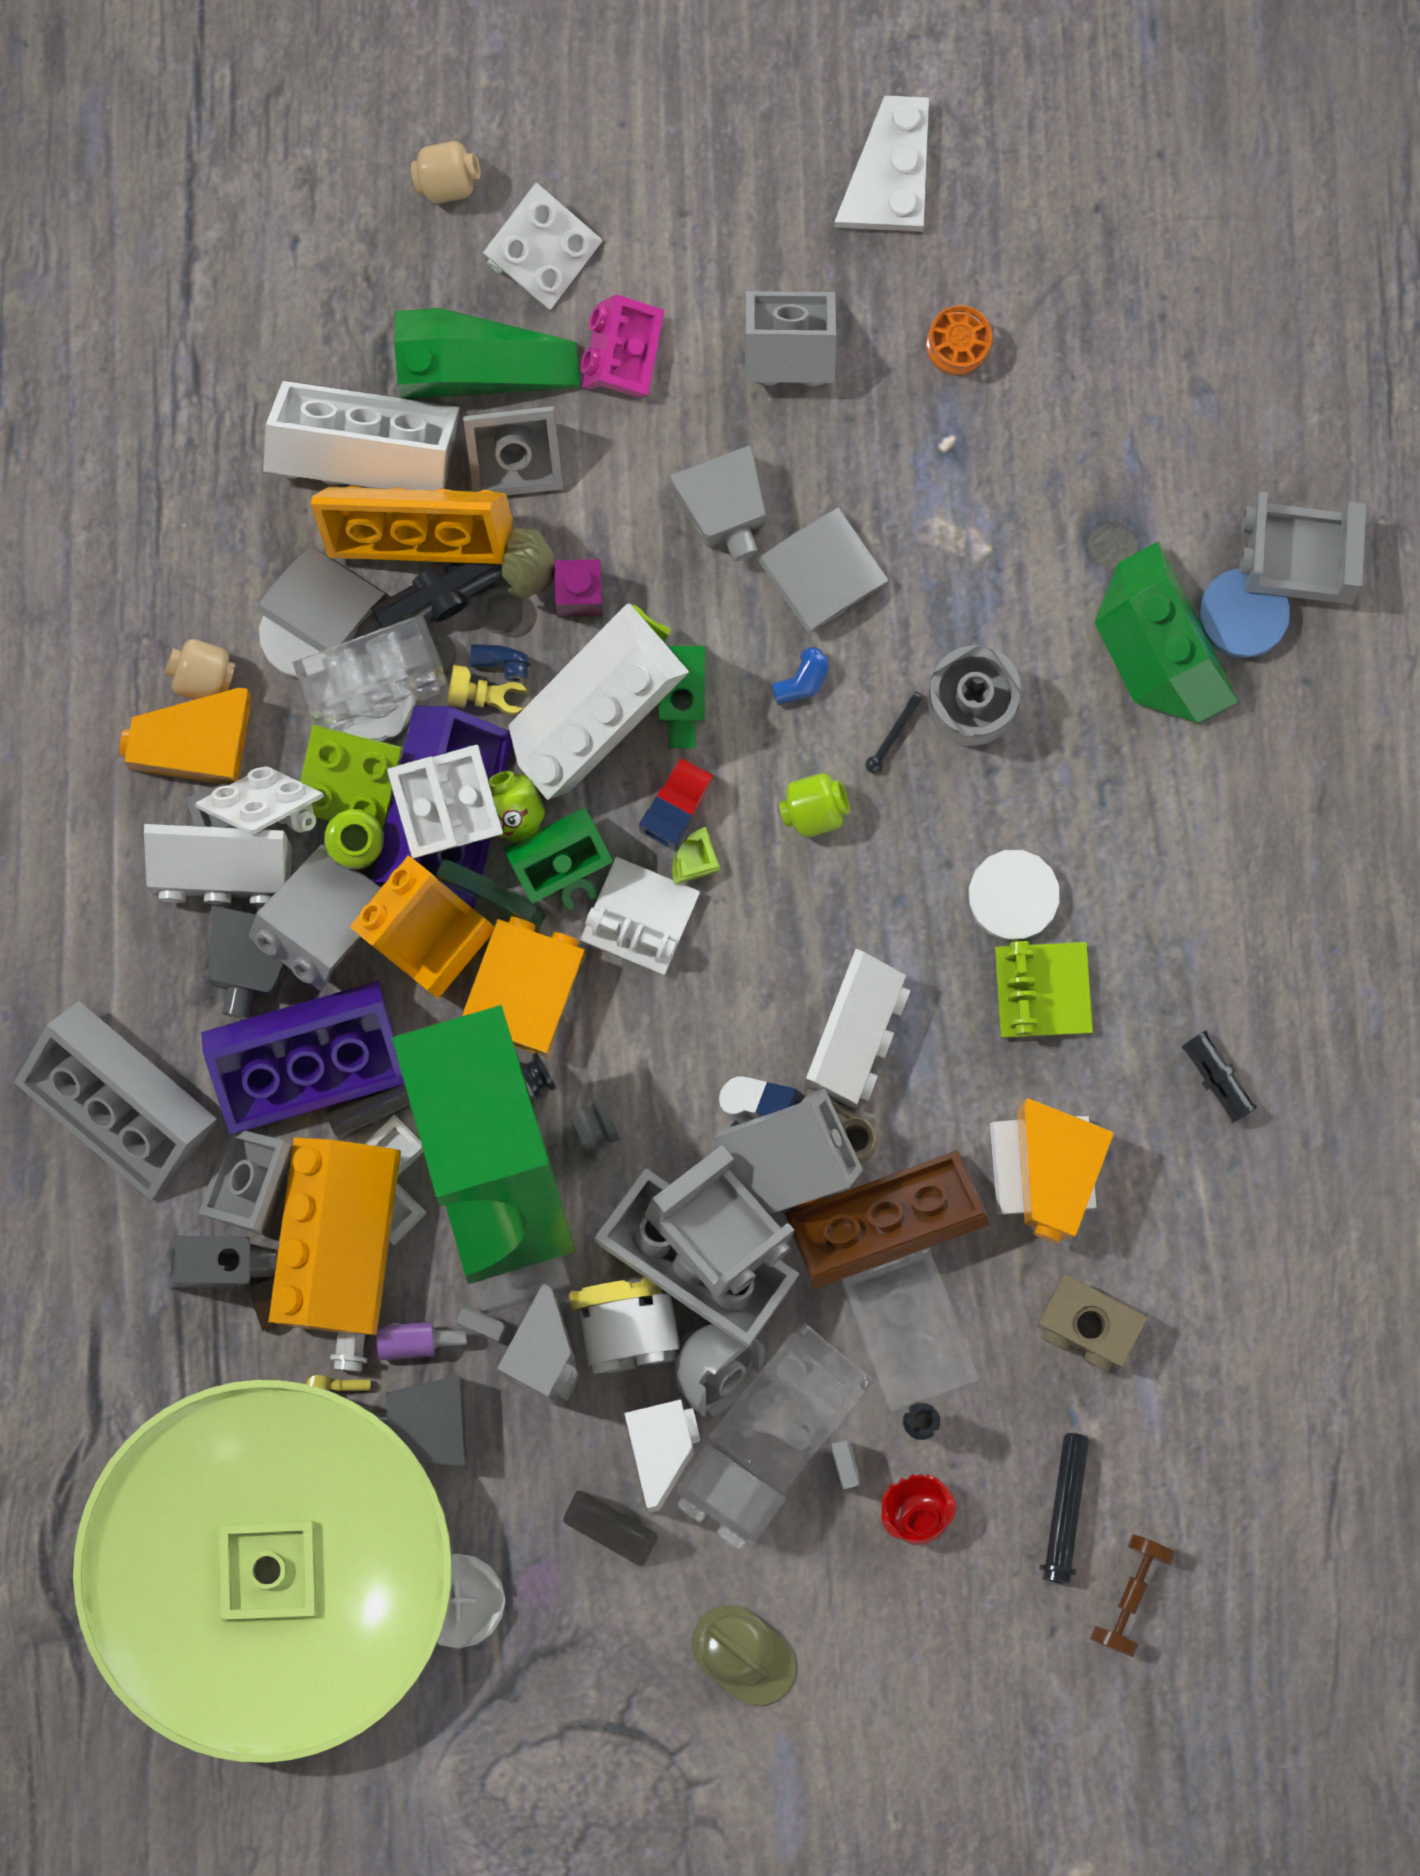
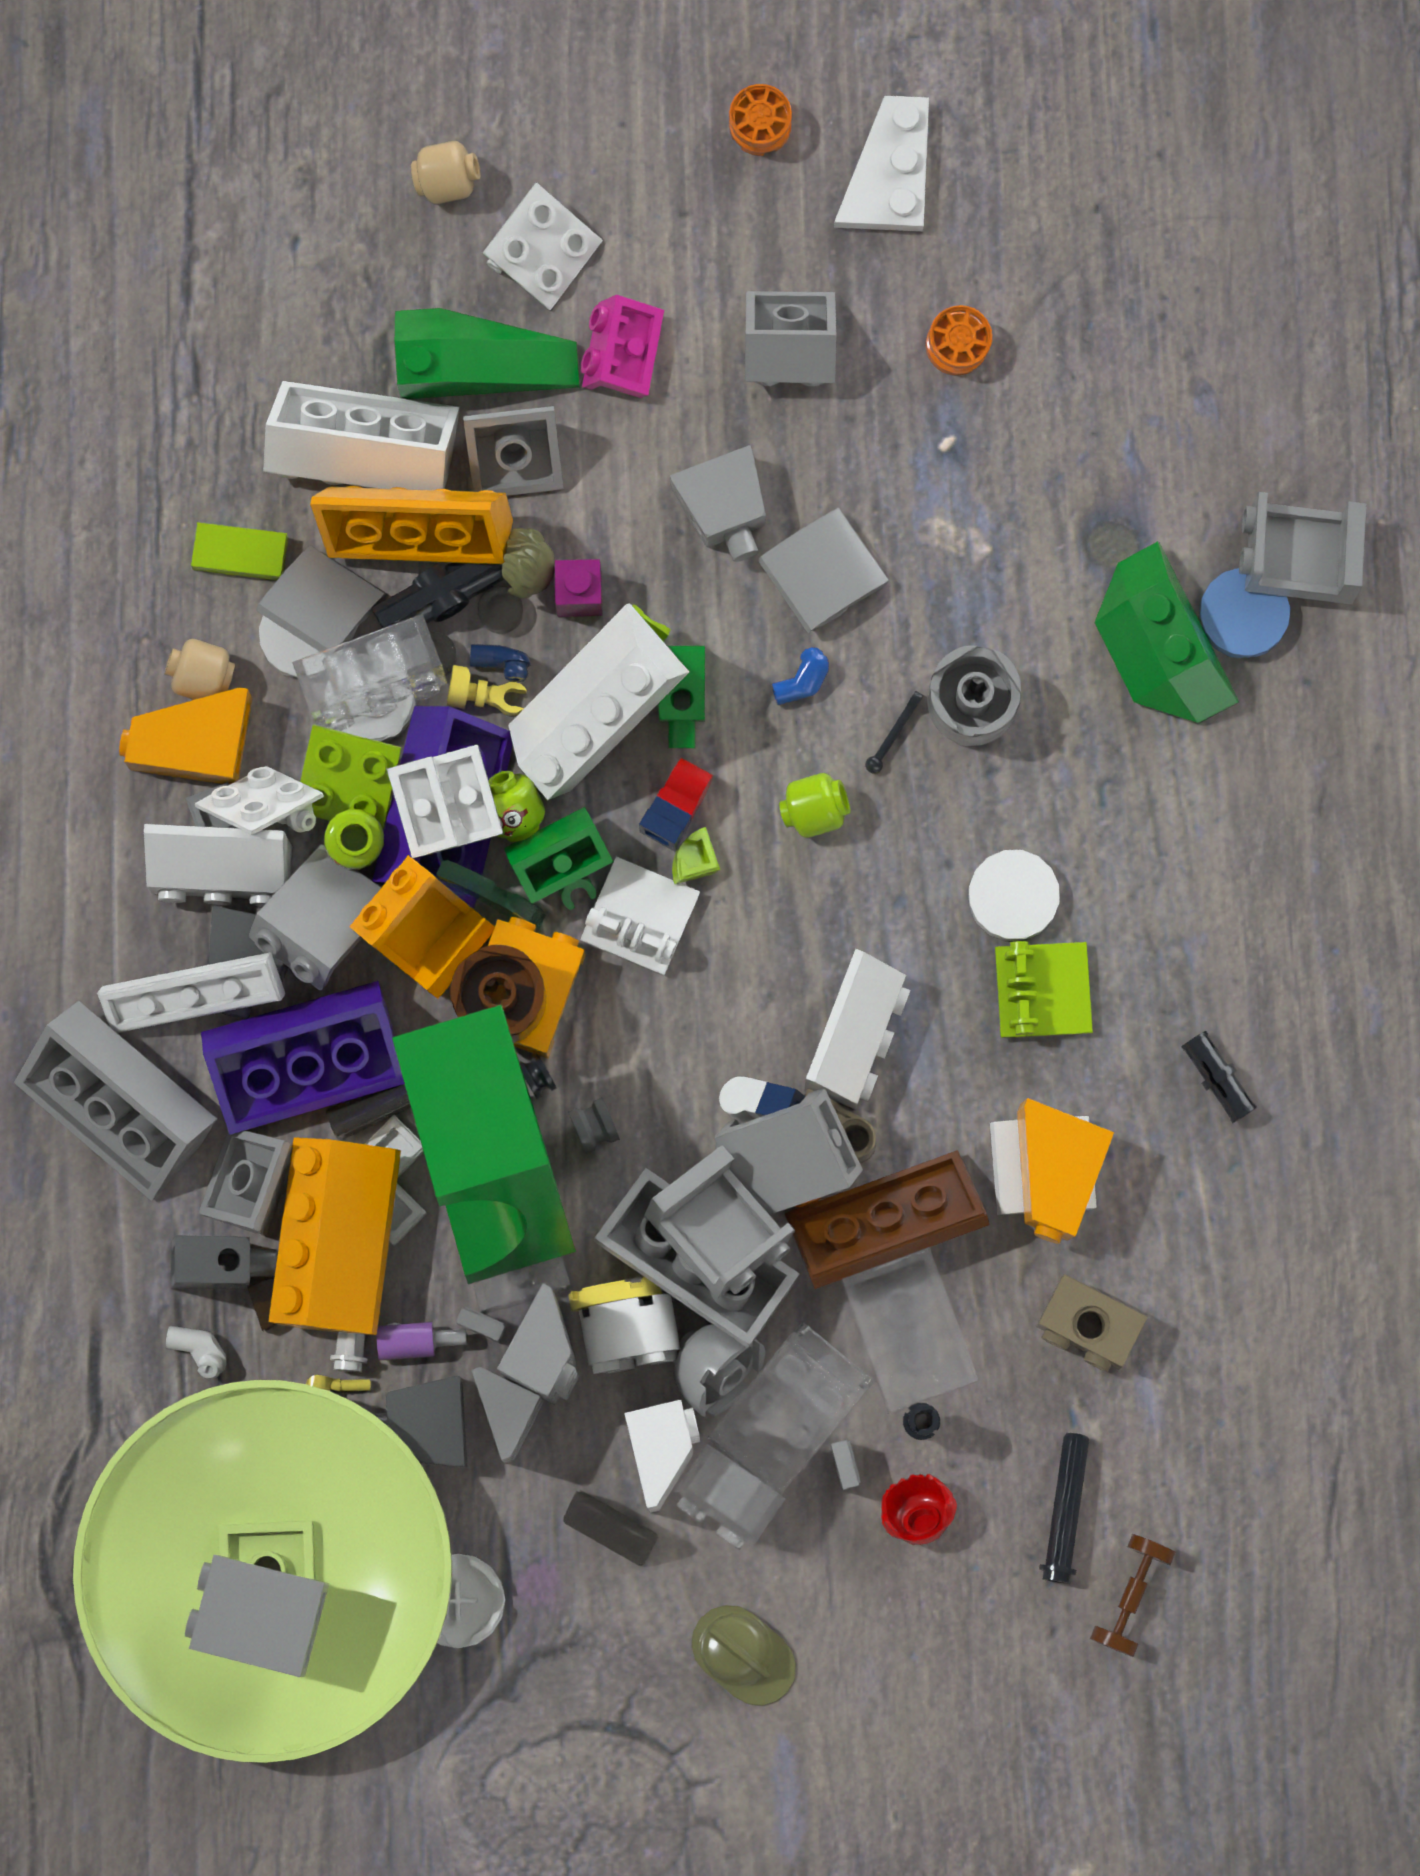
none -> white tile [97,952,285,1033]
none -> white arm [166,1326,226,1379]
none -> light grey panel [185,1555,329,1677]
none -> lime tile [191,522,289,580]
none -> reddish brown brick [450,945,546,1043]
none -> light grey slope [472,1367,544,1463]
none -> orange wheel [729,84,792,156]

